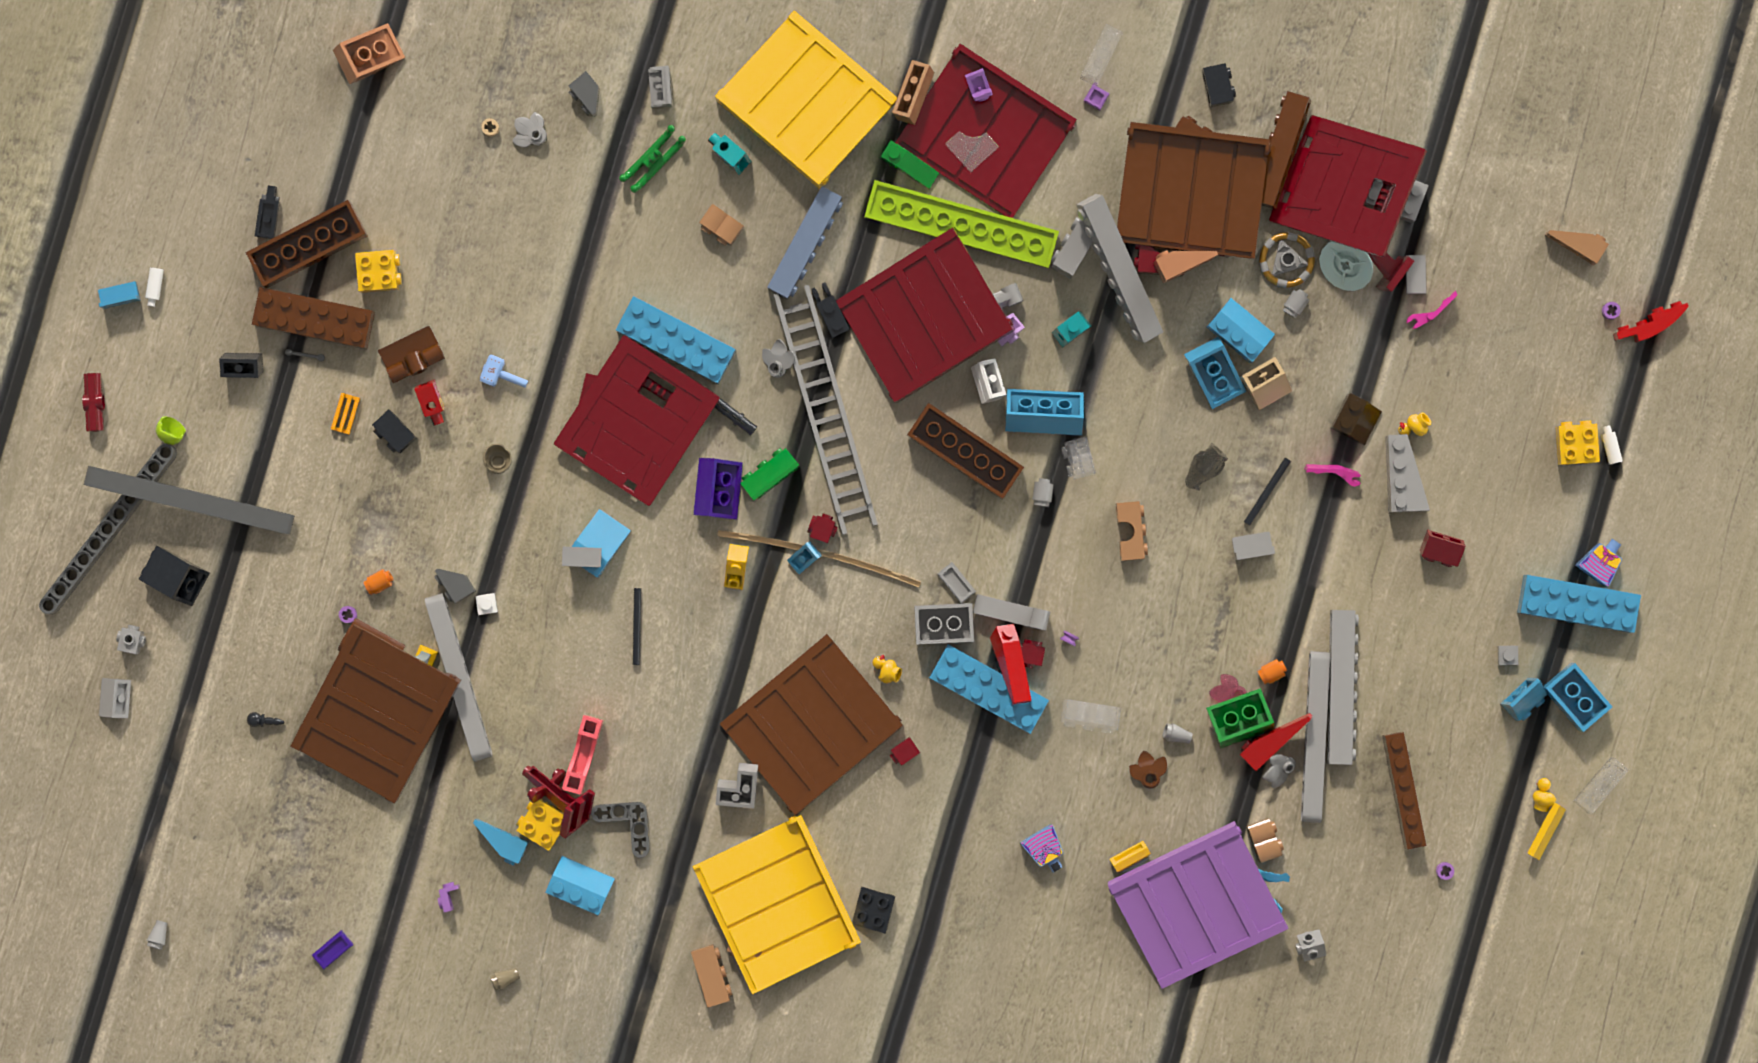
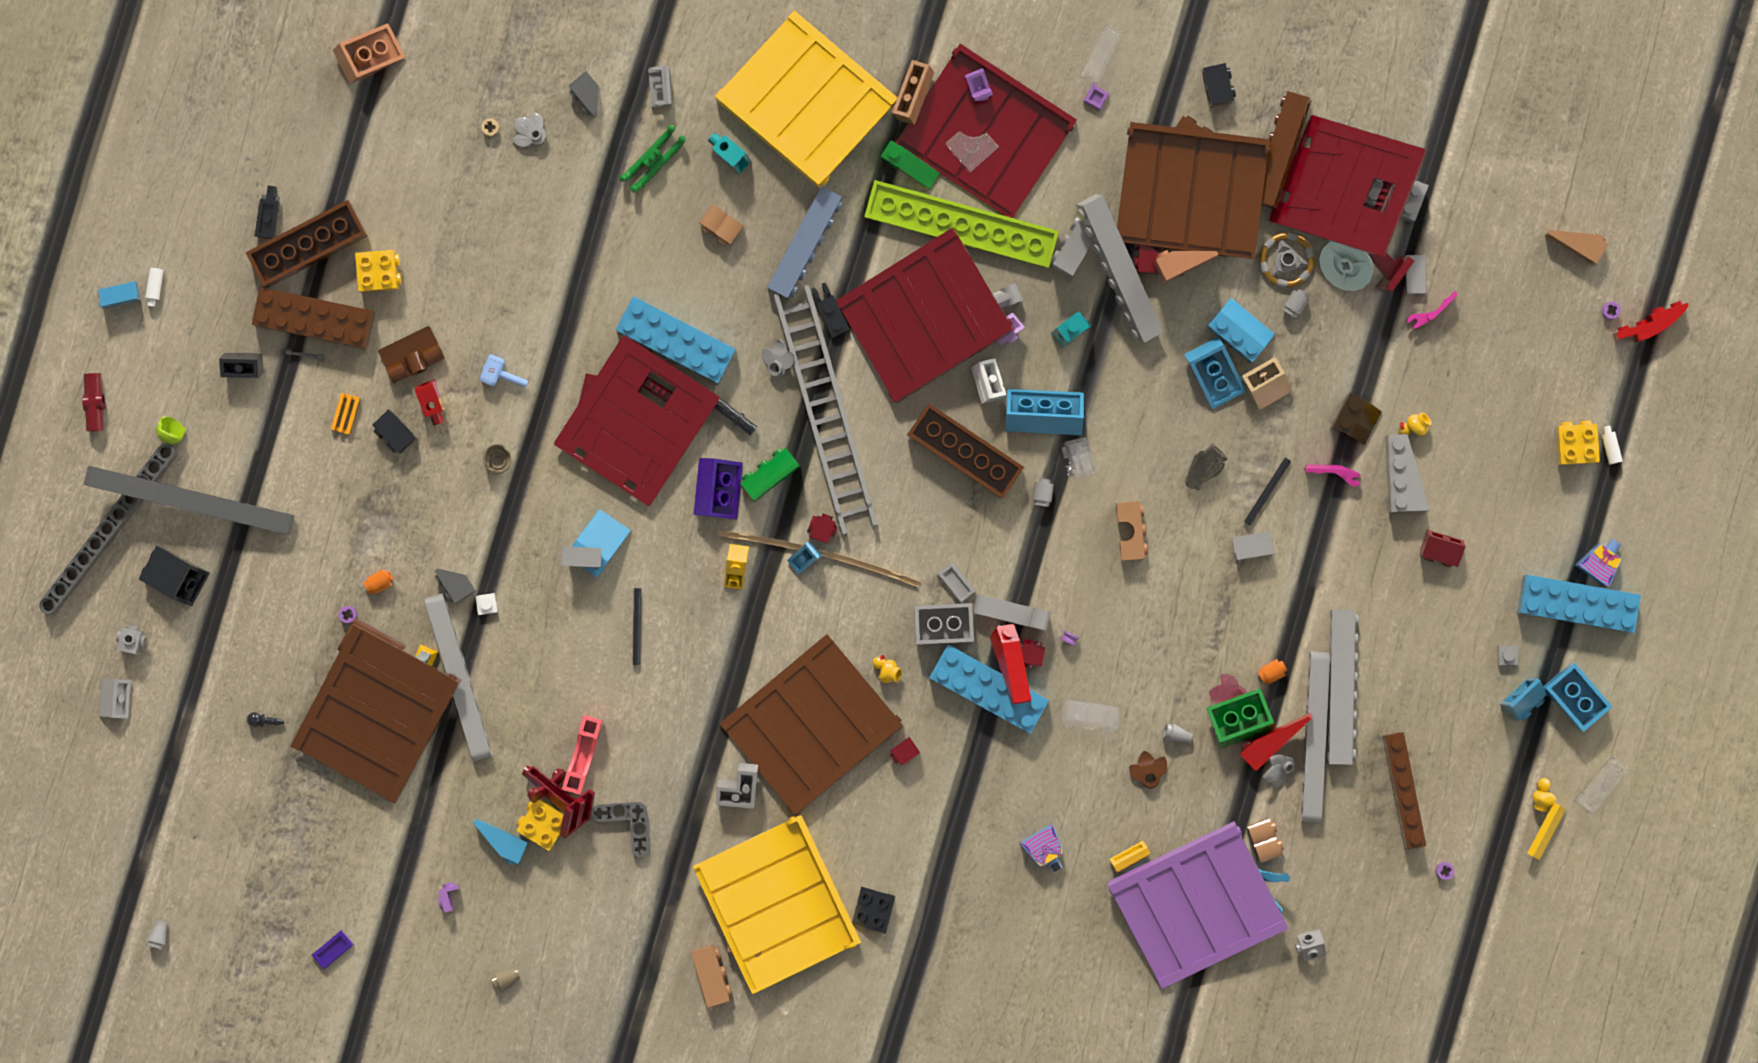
dark azure slope [545,856,615,915] -> none

